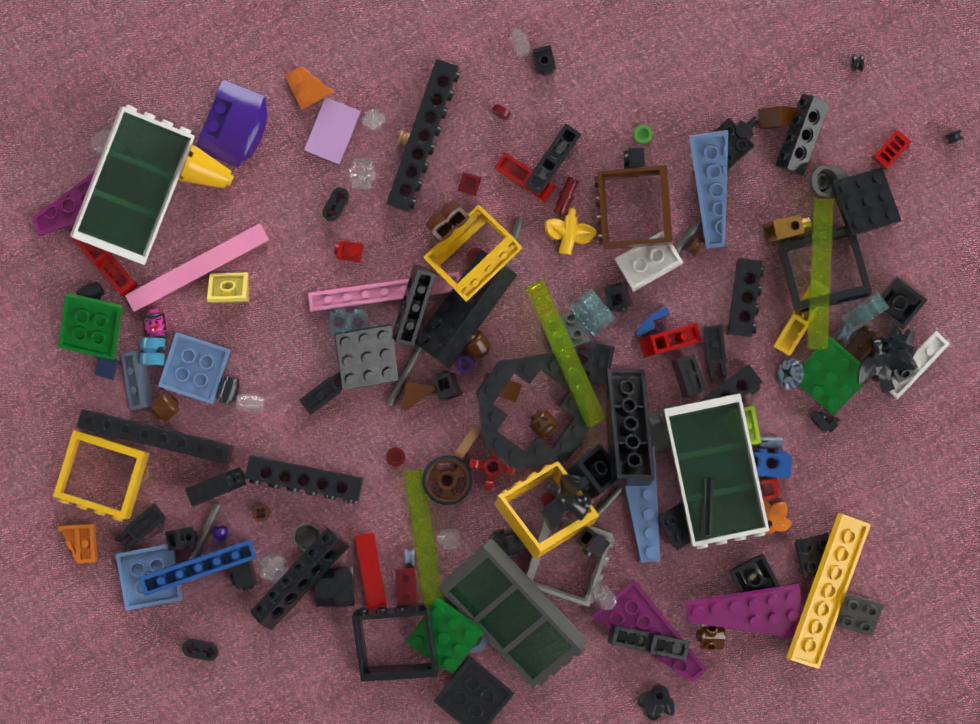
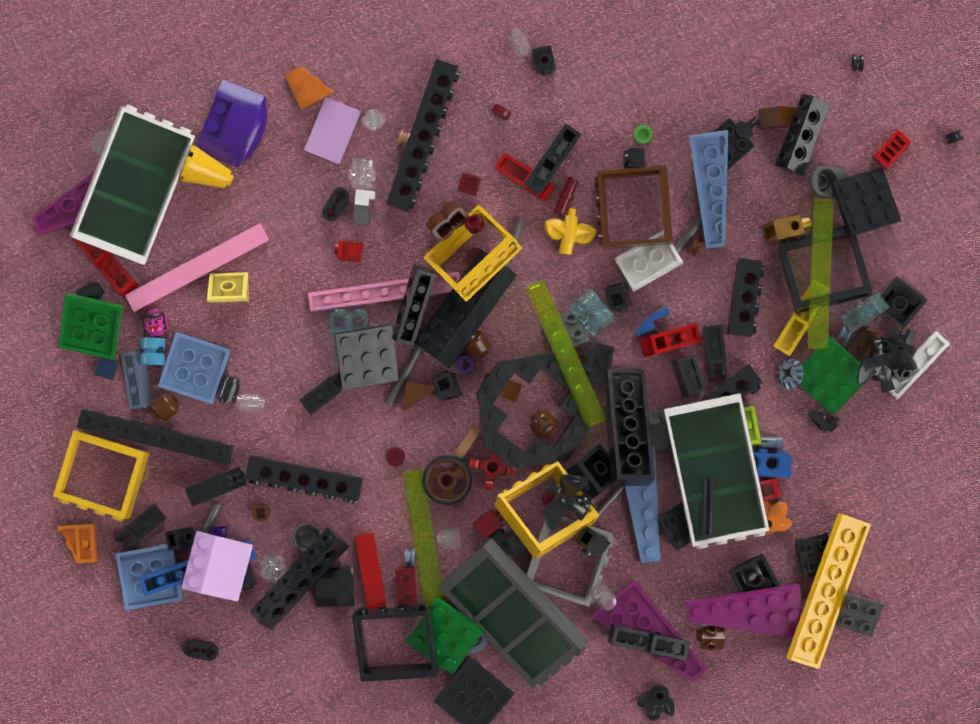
none -> lavender slope [181,530,253,601]
none -> leg [353,189,376,227]
none -> dark red tile [465,214,485,234]
none -> dark red brick [473,508,504,539]

